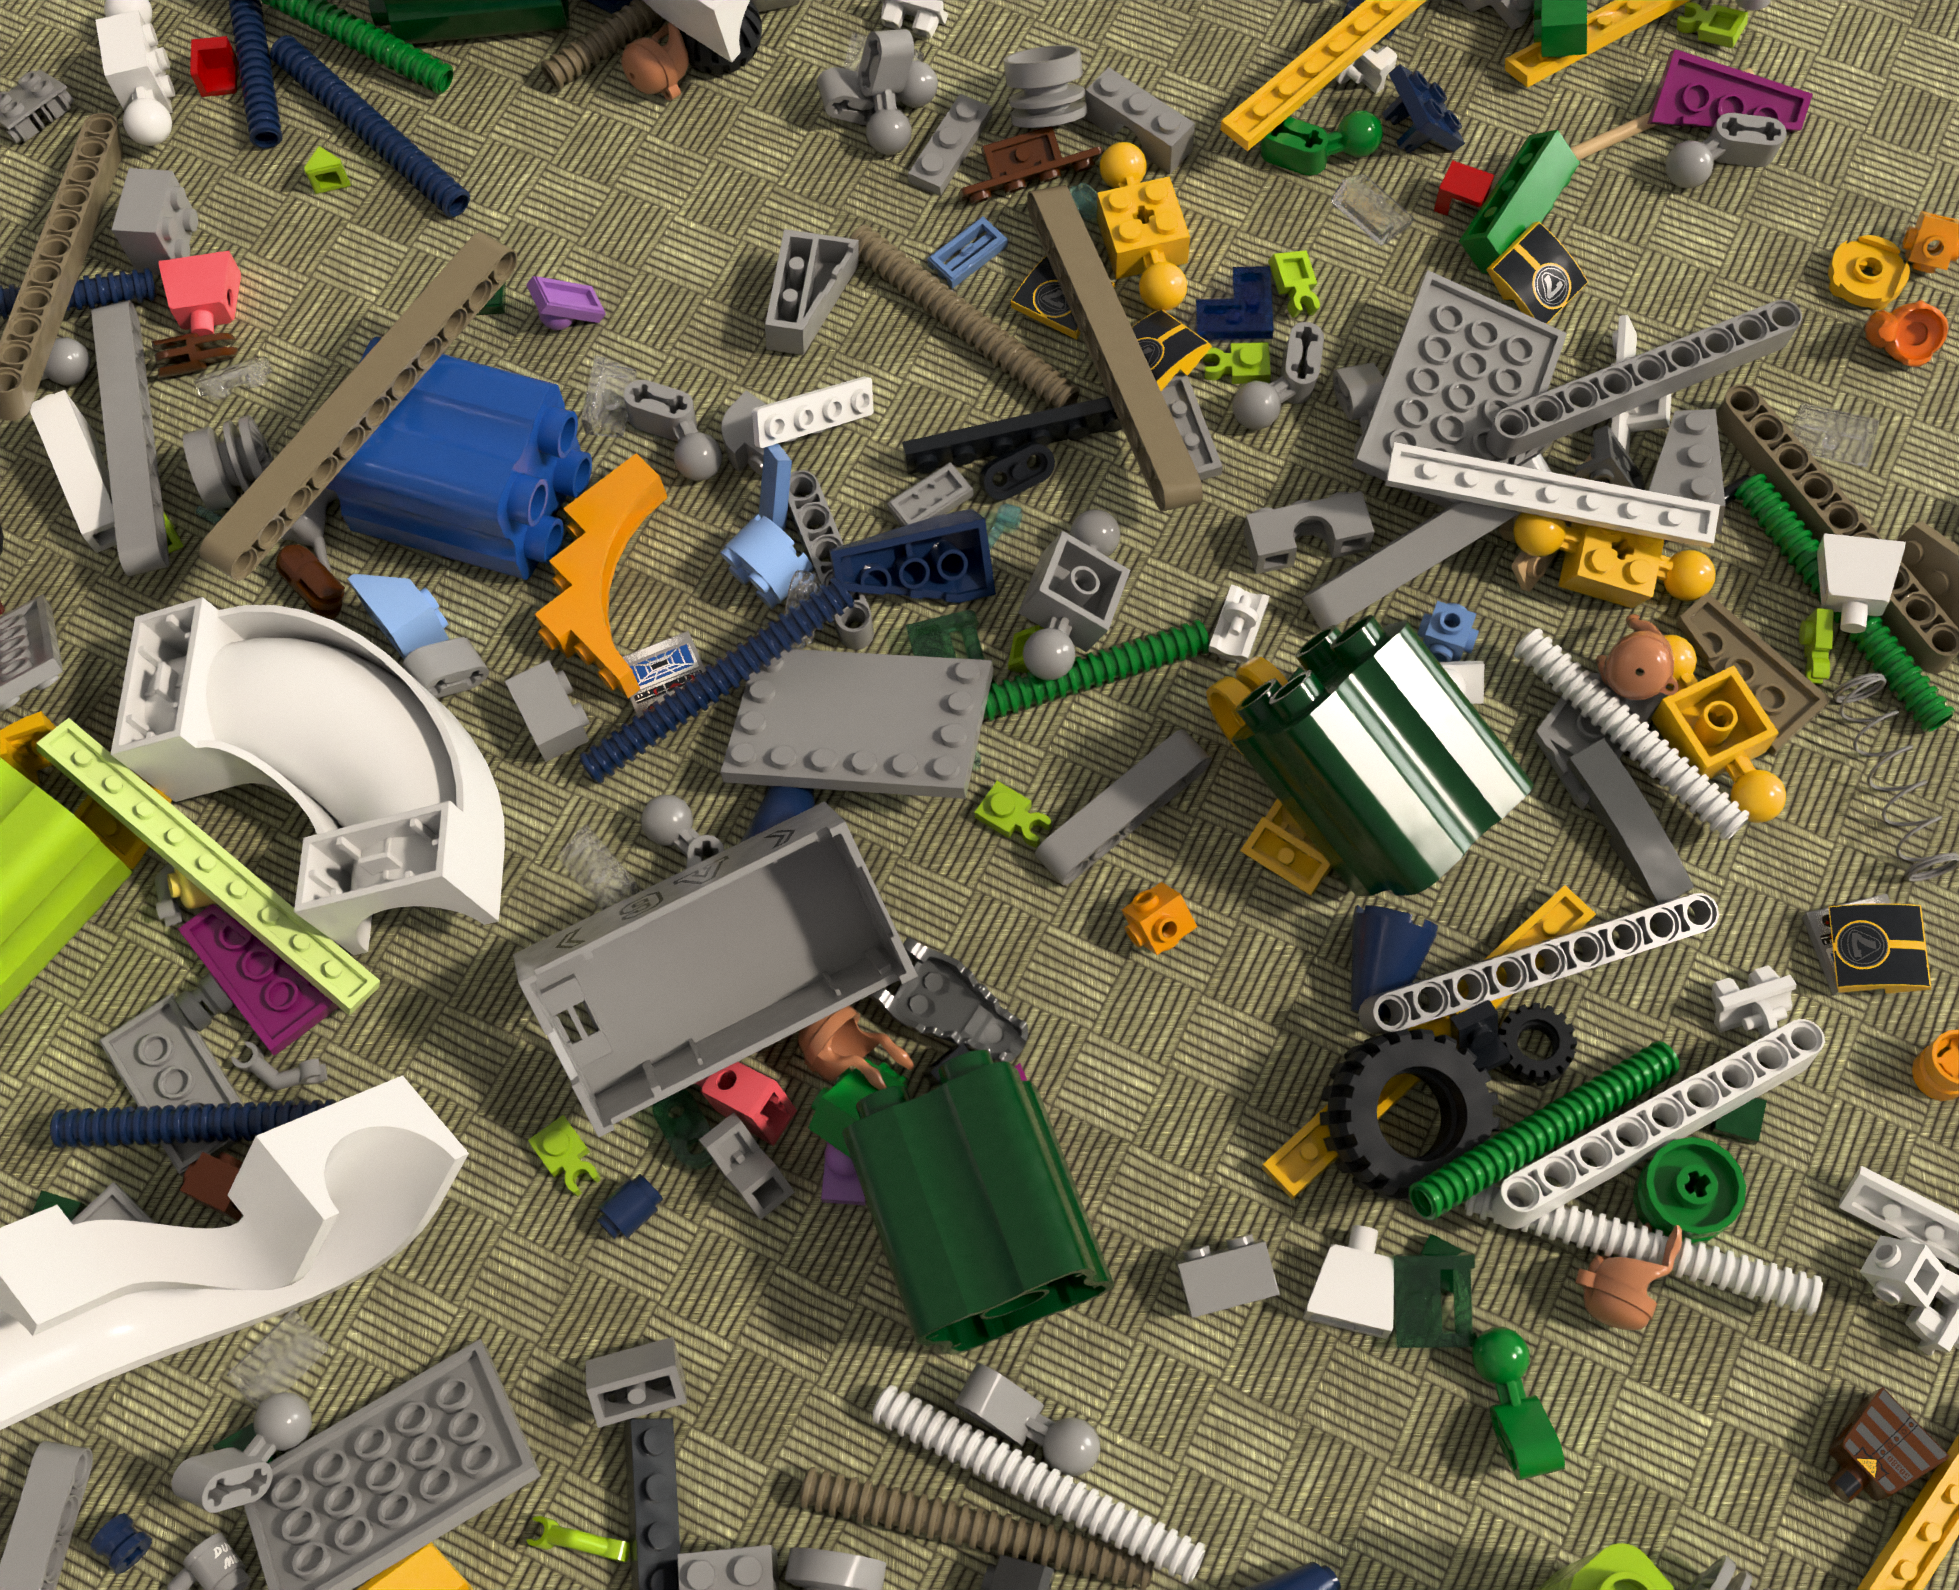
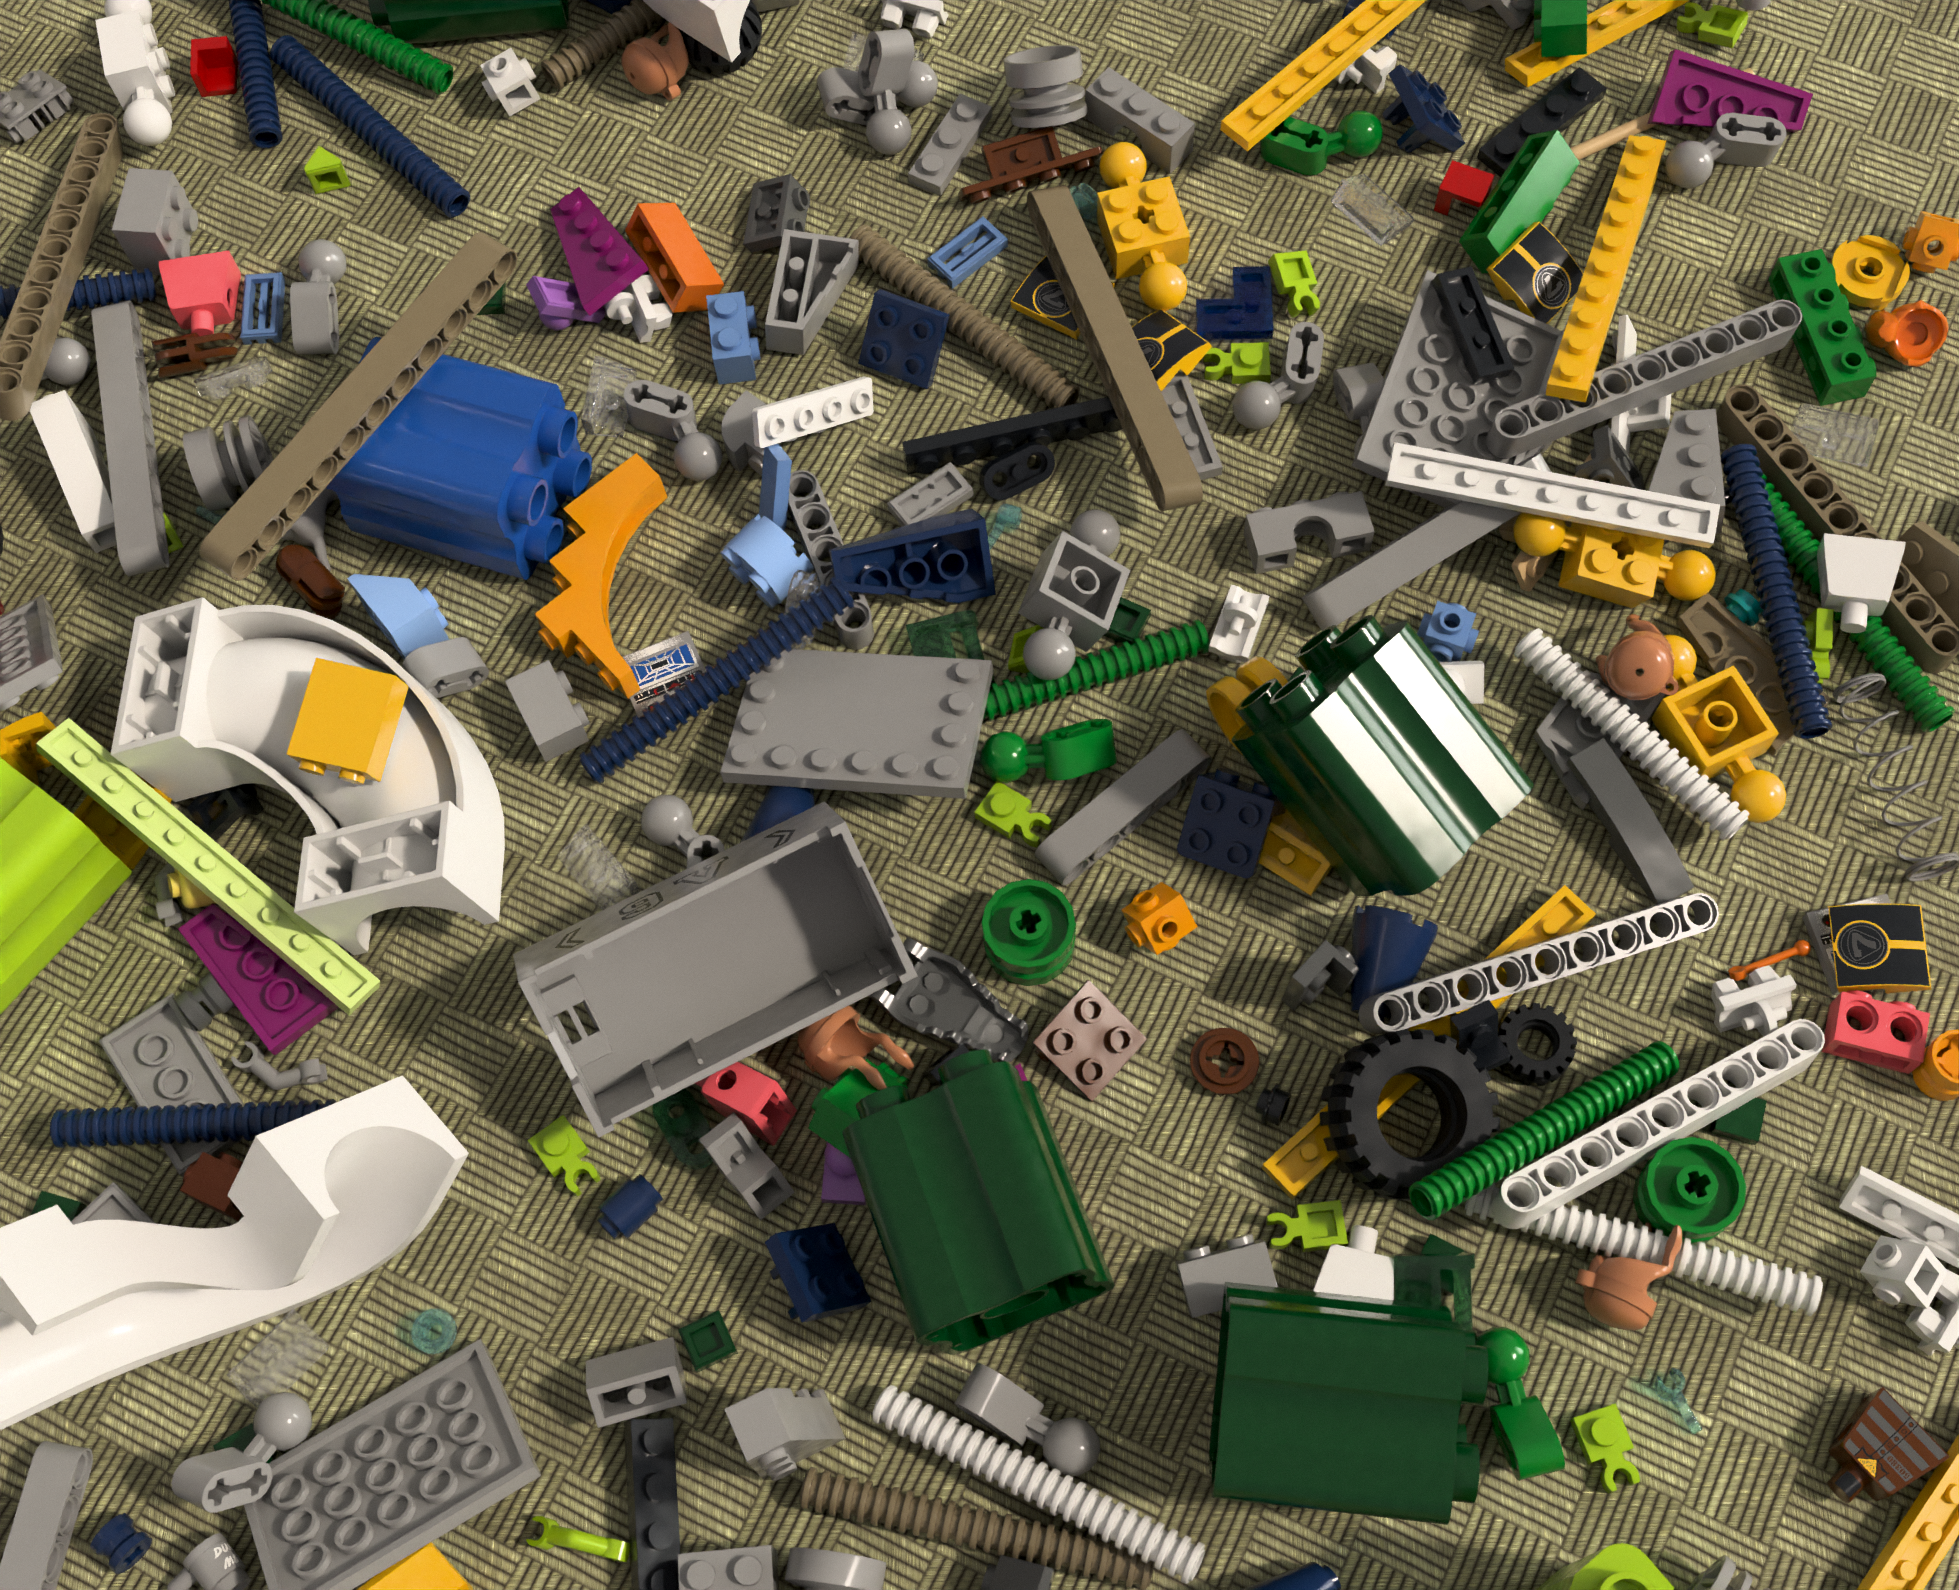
none -> black bracket [187,783,264,840]
none -> medium blue tile [240,272,285,345]
none -> yellow brick [286,658,409,785]
none -> light grey beam [290,239,346,355]
none -> clear light blue plate [411,1309,457,1355]
none -> white brick [480,48,541,117]
none -> magenta wing [550,187,649,316]
none -> white hips [605,274,672,343]
none -> orange brick [625,203,724,313]
none -> dark green tile [678,1310,738,1373]
none -> medium blue brick [706,291,761,385]
none -> light grey wedge [724,1388,846,1481]
none -> dark grey bracket [743,174,810,253]
none -> dark blue plate [765,1223,872,1323]
none -> dark blue plate [858,289,950,389]
none -> green beam [980,719,1117,783]
none -> green wheel [982,879,1076,986]
none -> hinge [1032,980,1147,1102]
none -> dark green tile [1104,597,1151,644]
none -> dark blue bracket [1177,768,1286,878]
none -> reddish brown gear [1190,1028,1259,1097]
none -> dark green brick [1208,1282,1488,1525]
none -> black plate [1256,1084,1291,1126]
none -> lime plate [1266,1200,1348,1252]
none -> dark grey bracket [1282,940,1359,1011]
none -> black plate [1432,266,1514,384]
none -> black plate [1477,67,1607,177]
none -> yellow plate [1546,135,1666,403]
none -> lime plate [1570,1403,1640,1494]
none -> clear light blue hand [1654,1368,1702,1434]
none -> dark blue piece [1721,444,1833,739]
none -> teal plate [1724,589,1763,626]
none -> orange hinge [1728,940,1811,981]
none -> green brick [1768,249,1876,406]
none -> coral brick [1822,990,1930,1074]

